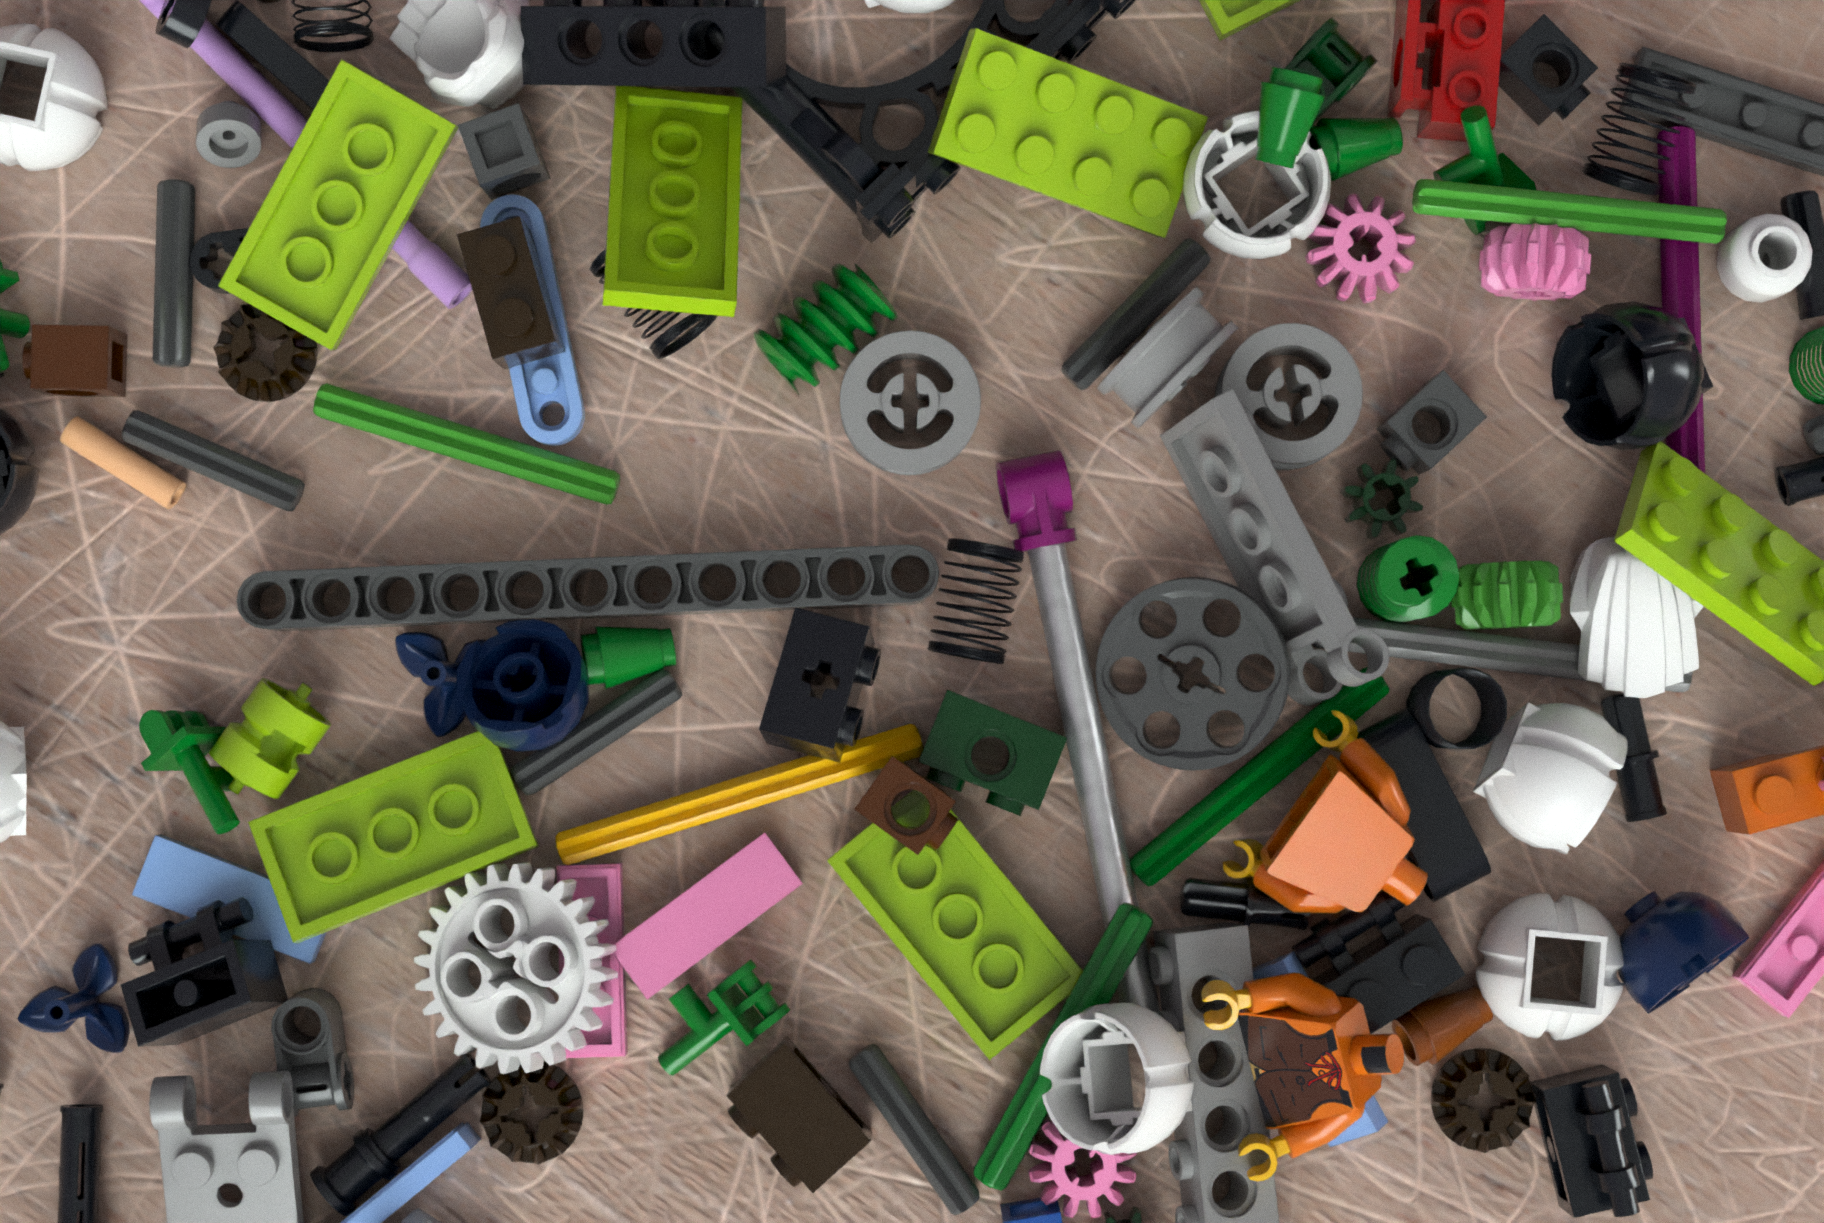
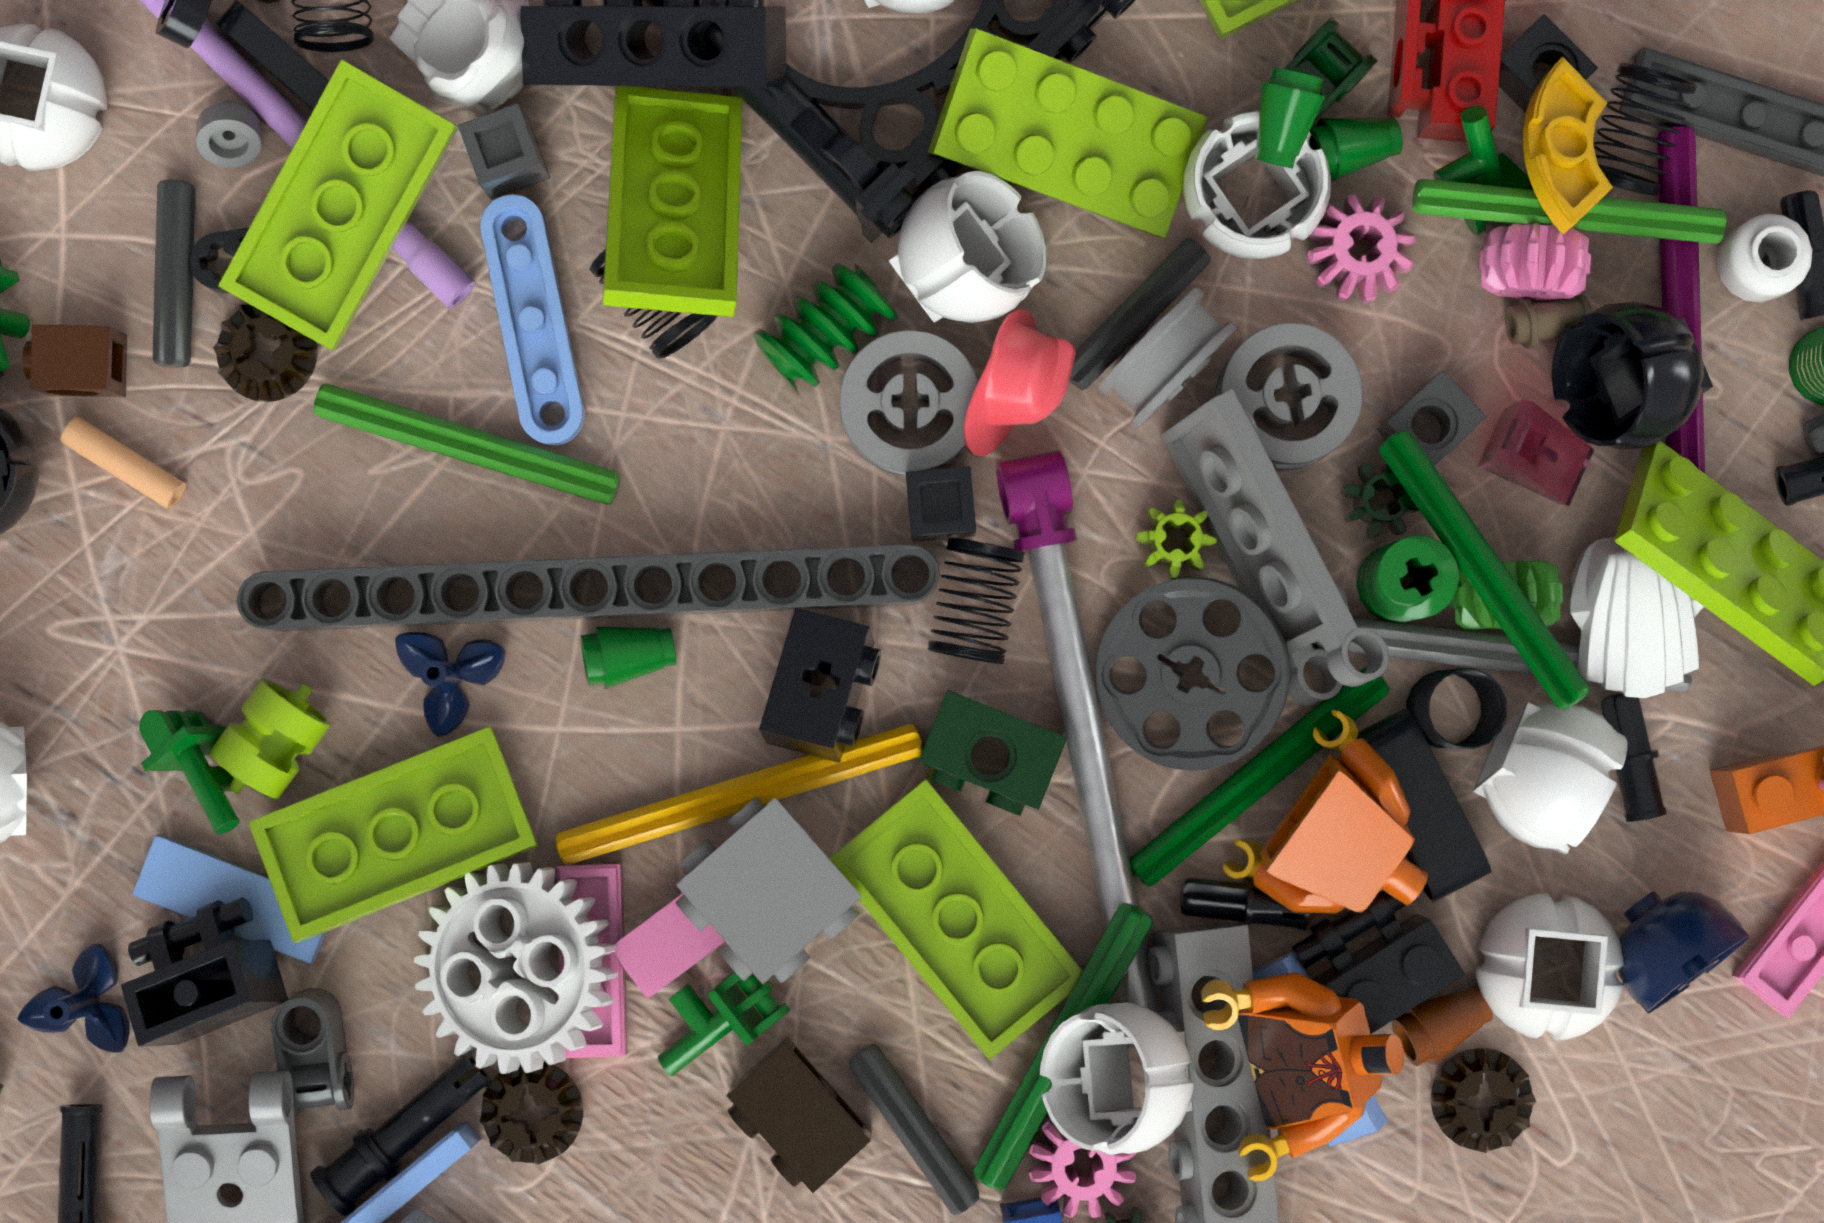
dark grey axle [122,410,305,511] -> none
dark blue cylinder [456,619,589,751] -> none
dark brown brick [457,216,565,369] -> none
dark grey axle [511,669,682,795] -> none
reddish brown brick [854,755,959,855] -> none
black brick [1530,1064,1653,1218] -> none
none -> light grey brick [675,796,862,984]
none -> white piece [889,171,1046,323]
none -> black brick [906,466,976,542]
none -> coral piece [963,308,1076,457]
none -> lime gear [1135,499,1217,580]
none -> green axle [1379,430,1590,709]
none -> clear pink slope [1477,399,1595,507]
none -> dark tan pin [1505,295,1592,349]
none -> yellow tile [1523,57,1613,235]

